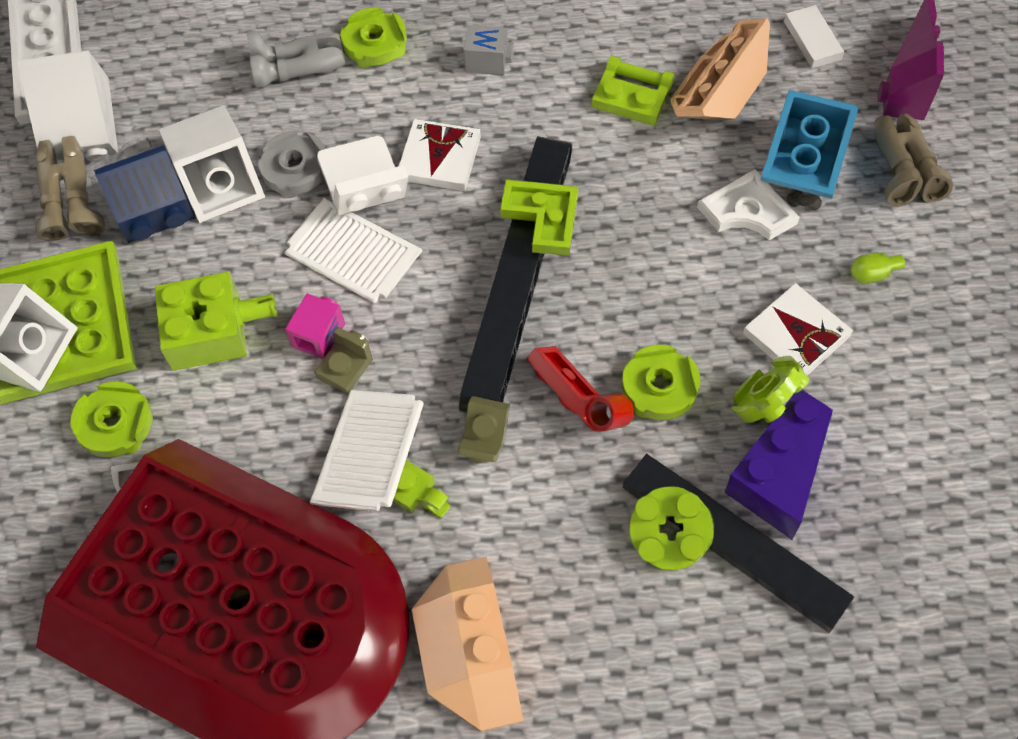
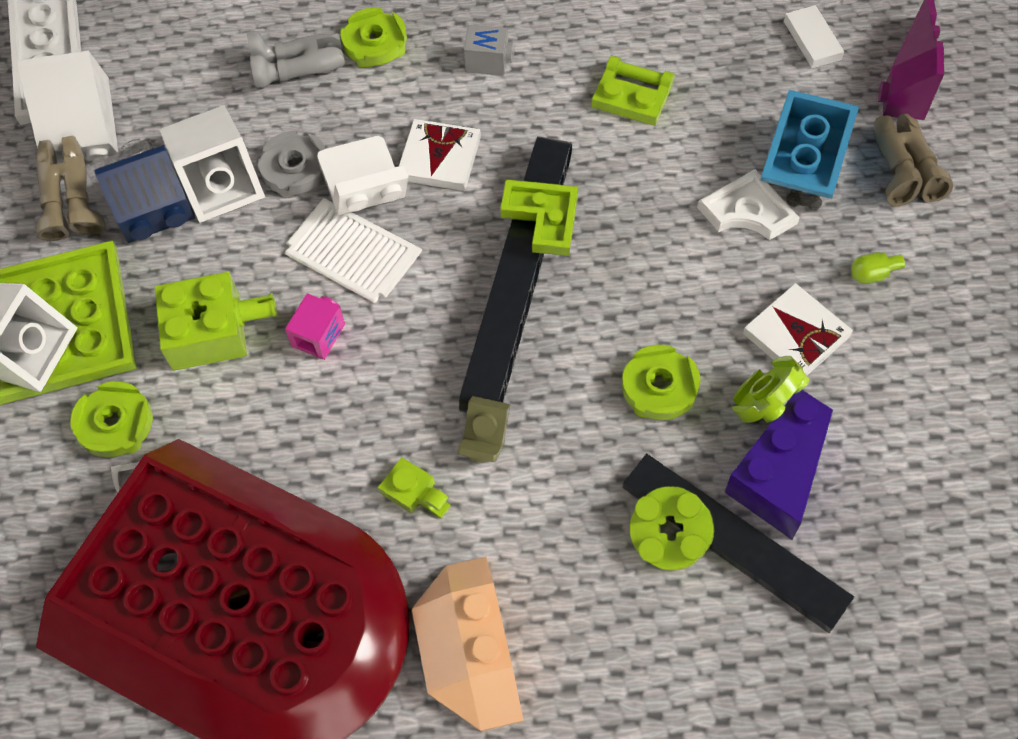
white window [310,390,424,512] -> none
olive bracket [314,327,373,395] -> none
red plate [526,346,634,432] -> none
light nougat wedge [670,18,770,120] -> none

